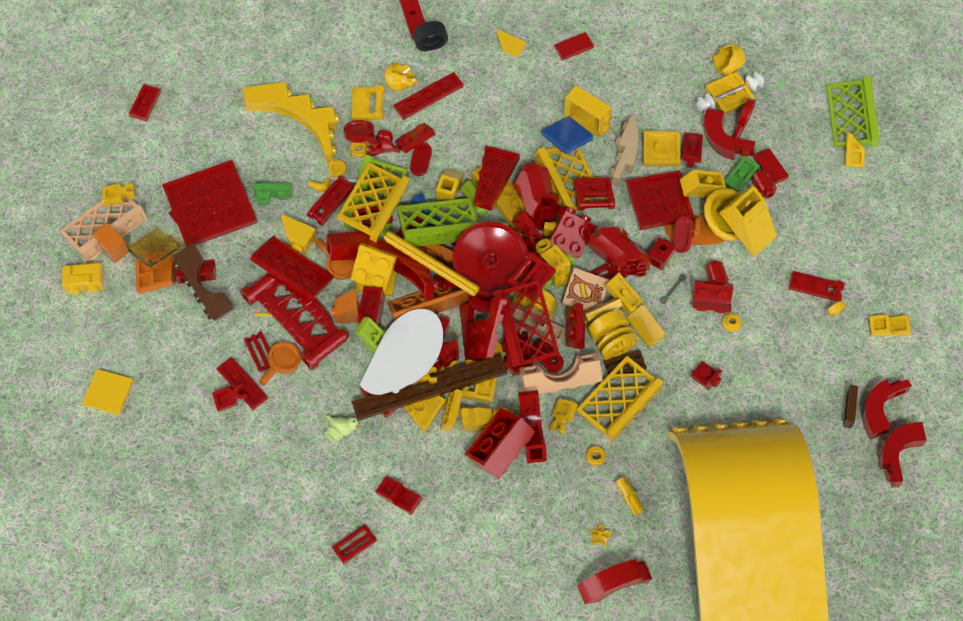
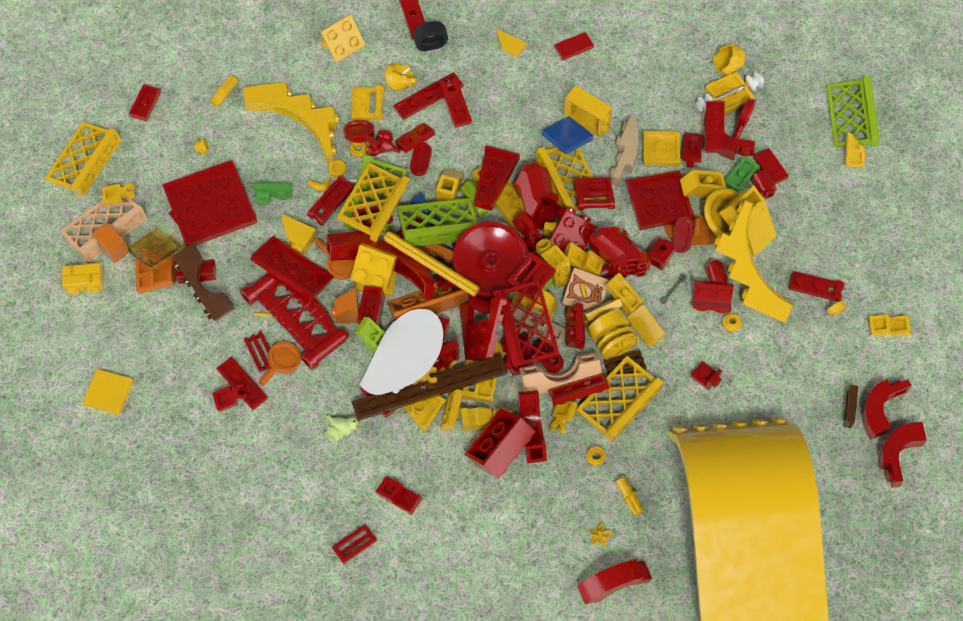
none -> yellow fence [44,122,122,197]
none -> yellow plate [194,138,210,155]
none -> yellow axle [209,75,238,108]
none -> yellow bracket [320,14,365,62]
none -> red plate [439,78,472,128]
none -> red plate [547,372,610,406]
none -> yellow slope [564,242,604,276]
none -> red plate [705,101,725,153]
none -> yellow arch [714,199,794,323]

